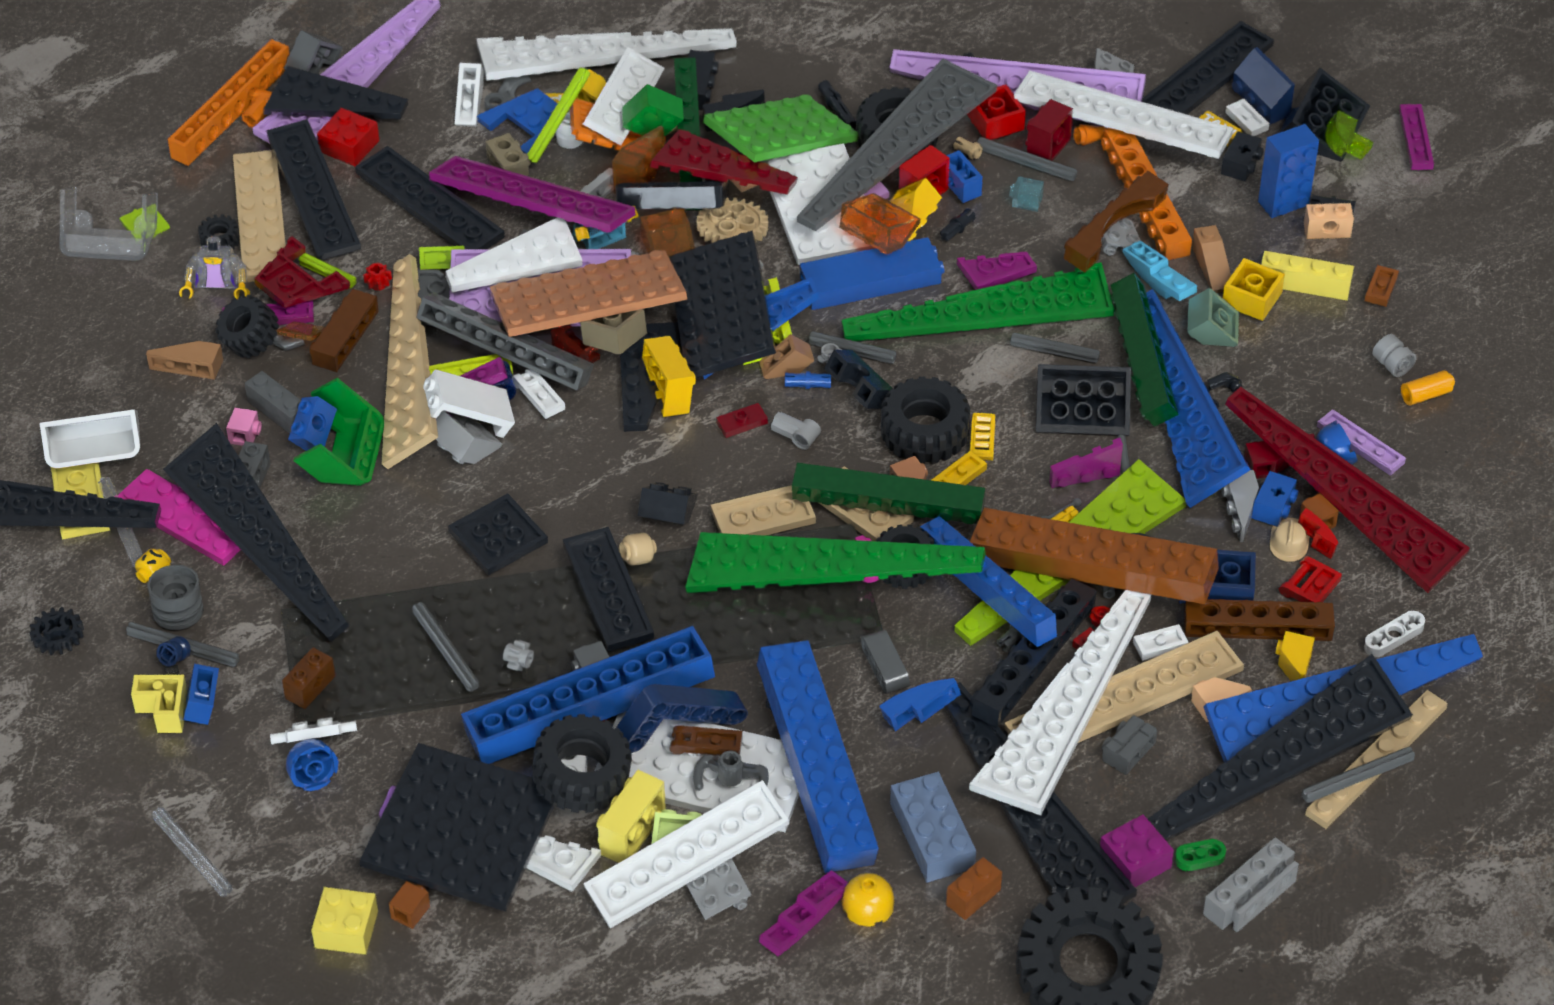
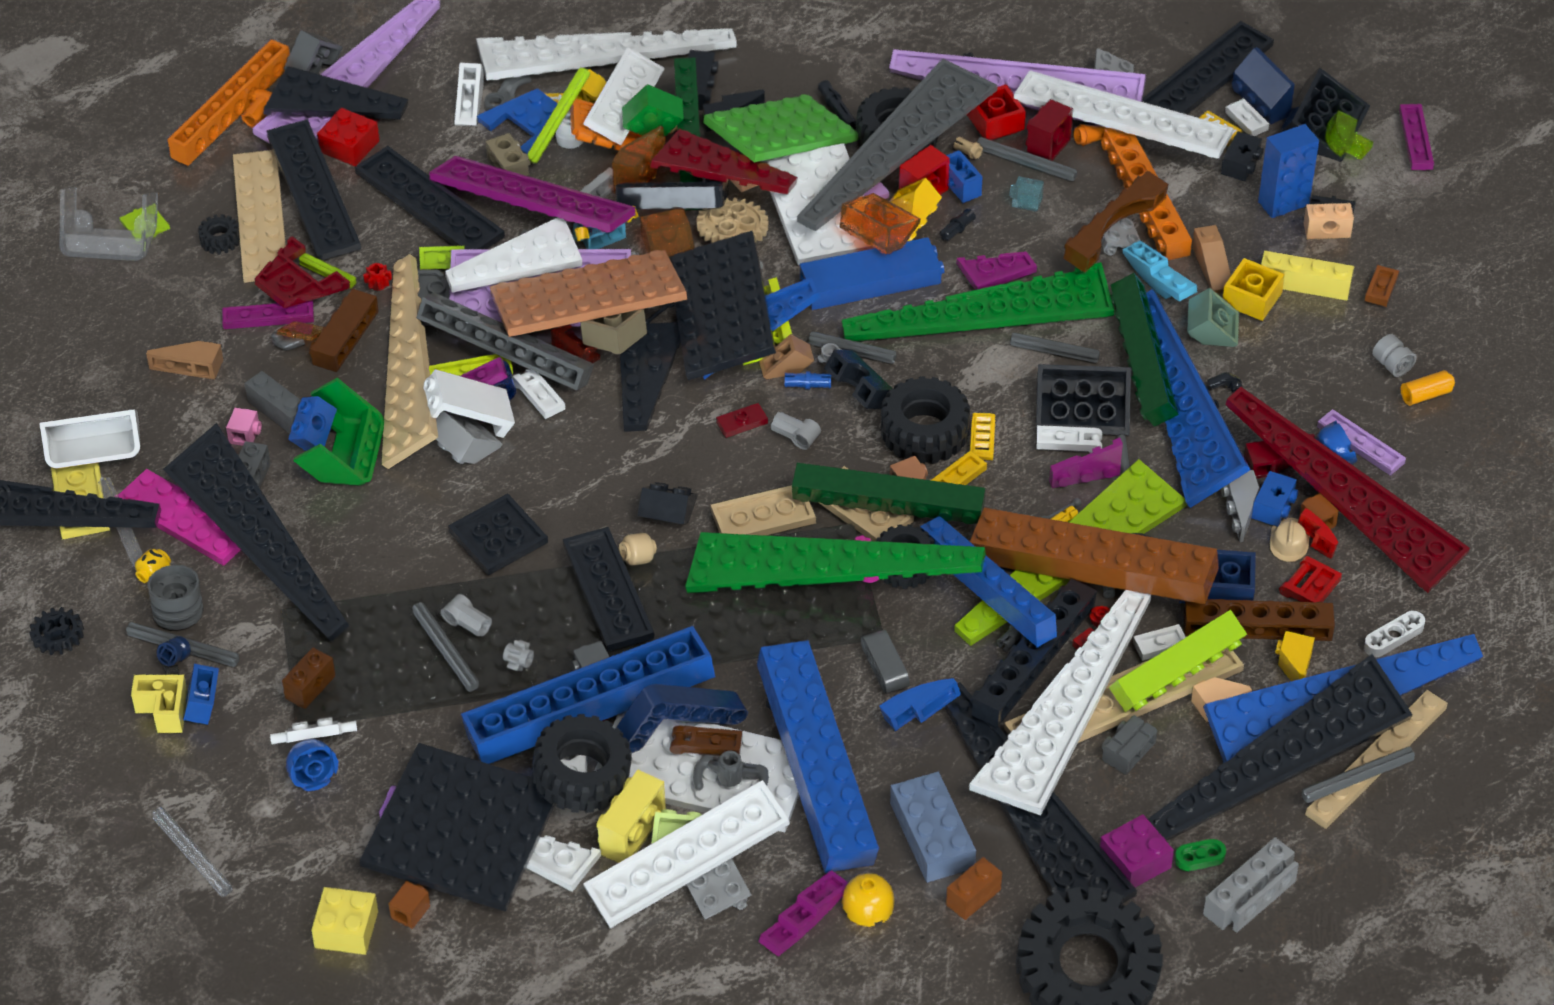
clear torso [179,236,250,299] -> none
black tyre [215,295,279,358] -> none
yellow wedge [642,336,696,417] -> none
none -> light grey piece [441,594,492,637]
none -> black hinge [645,302,675,324]
none -> white plate [1036,426,1102,453]
none -> lime brick [1109,610,1247,712]

